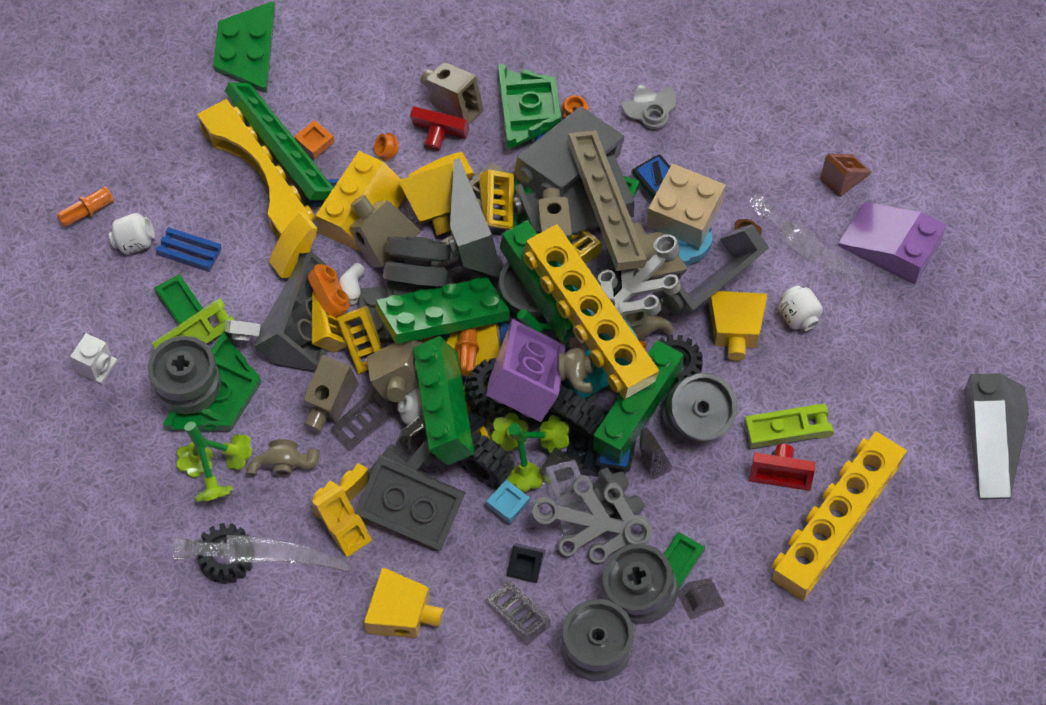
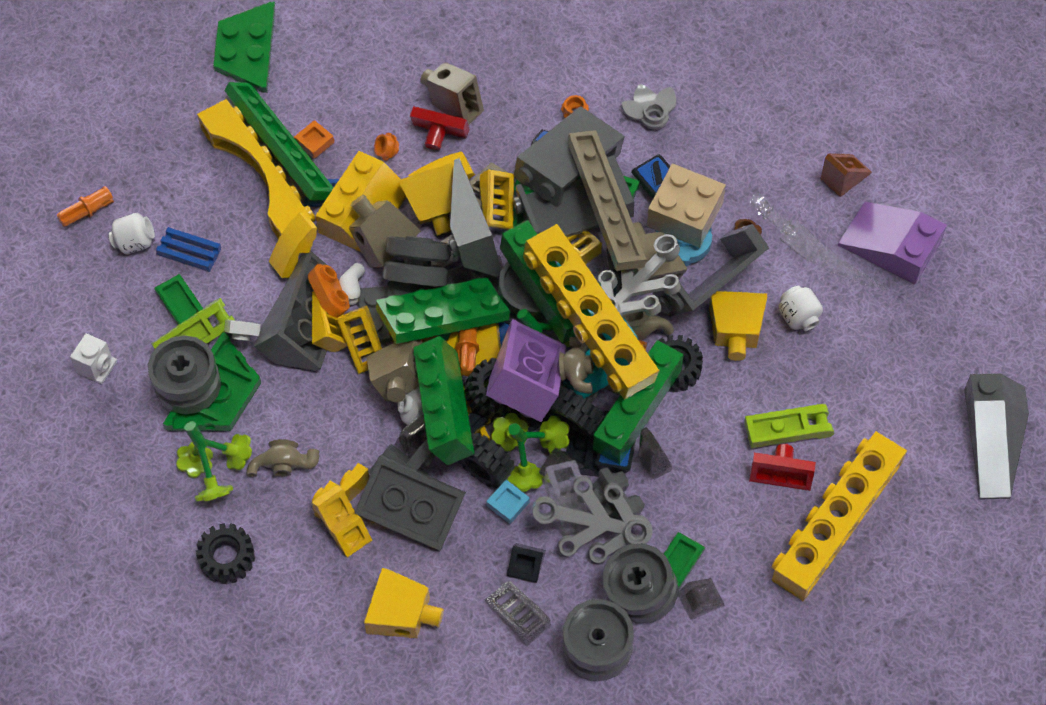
clear sword [173,535,351,571] -> none
dark tan torso [303,355,359,433] -> none
clear smoke slope [330,387,397,451] -> none
green wing [498,64,561,148] -> none
dark tan torso [538,188,572,262] -> none
wheel [663,373,737,443] -> none

